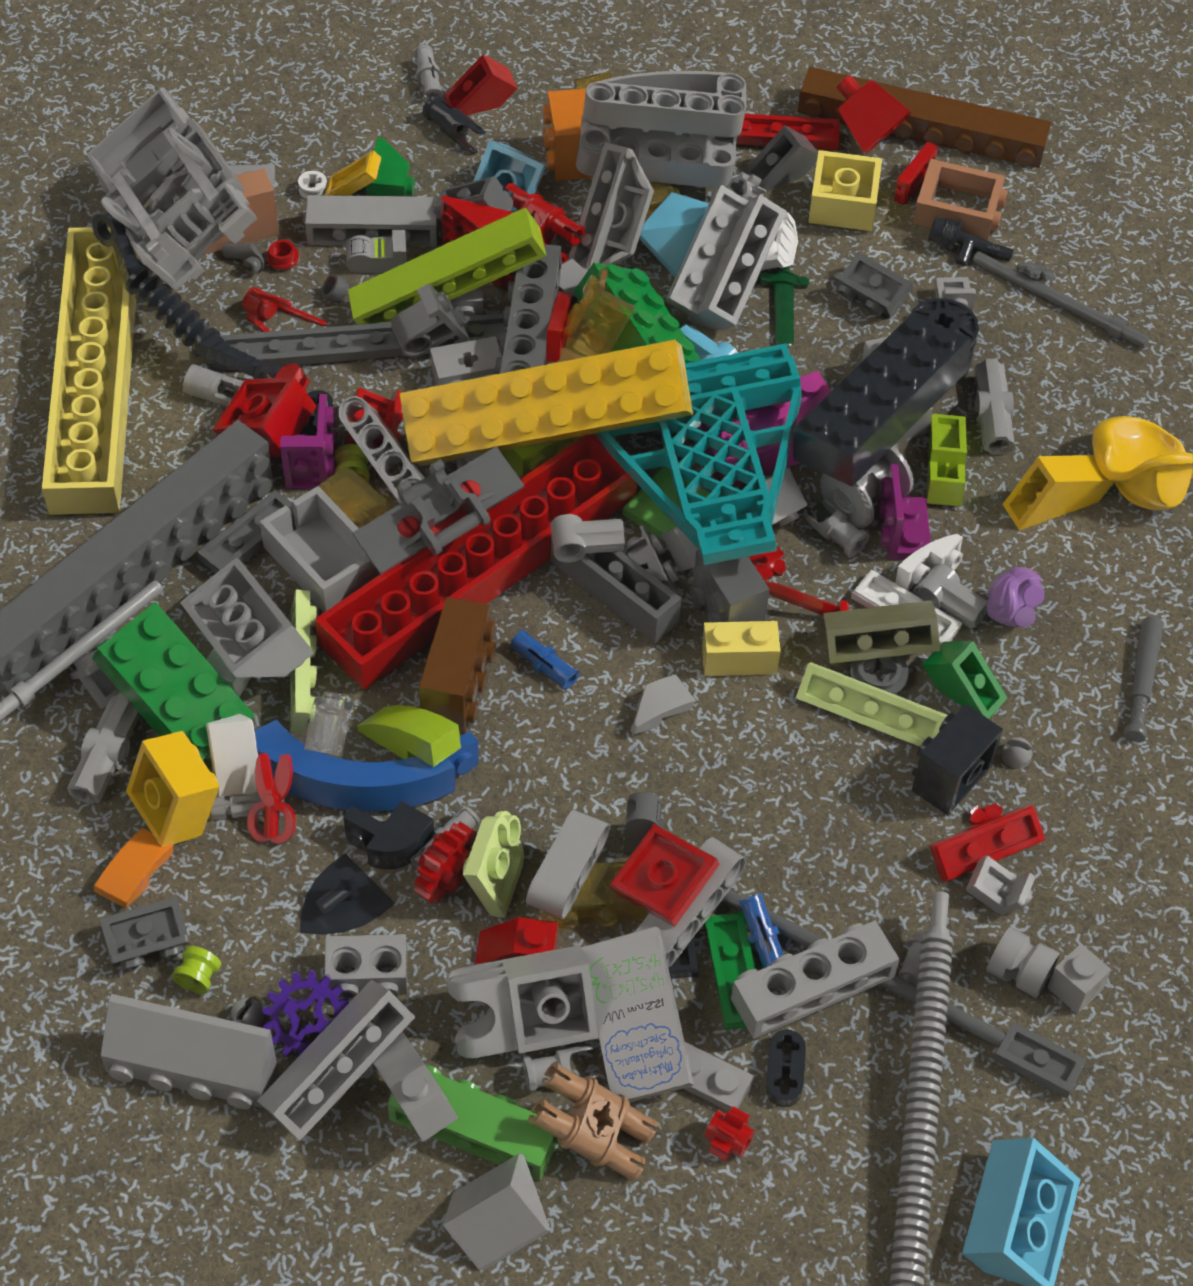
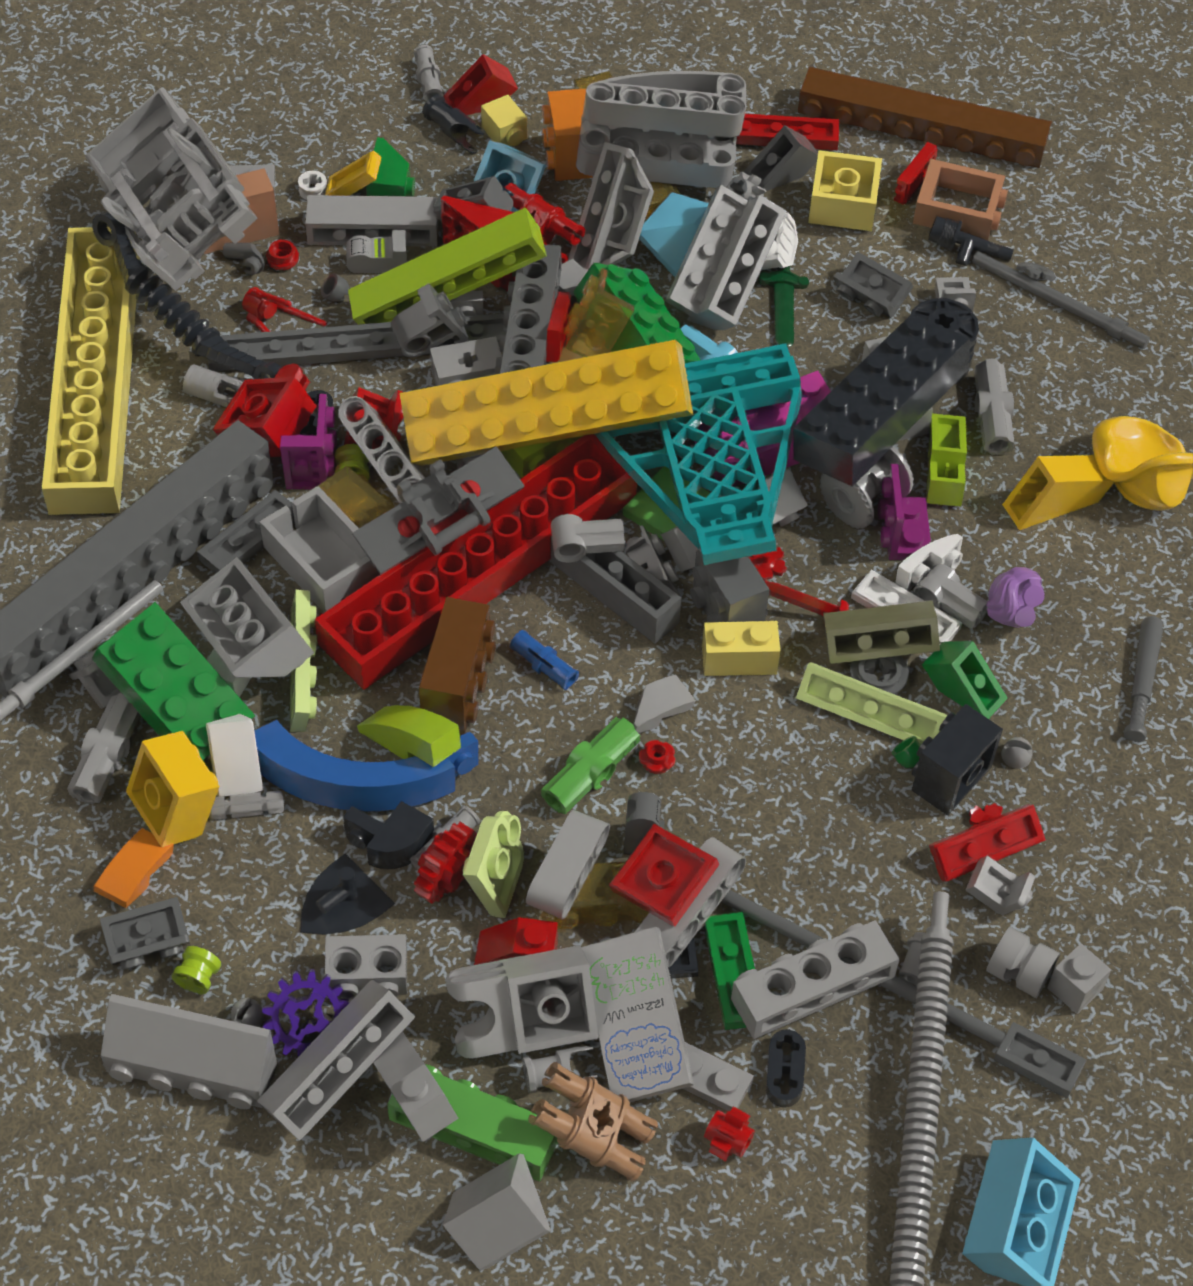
red piece [247,753,296,844] -> none
clear brick [304,691,353,756] -> none
blue pin [739,893,783,968] -> none
light grey piece [805,499,870,558] -> none
red torso [836,75,912,155] -> none
none -> light yellow brick [481,95,527,146]
none -> bright green piece [541,717,640,815]
none -> red plate [639,740,676,774]
none -> green hinge [891,736,921,769]

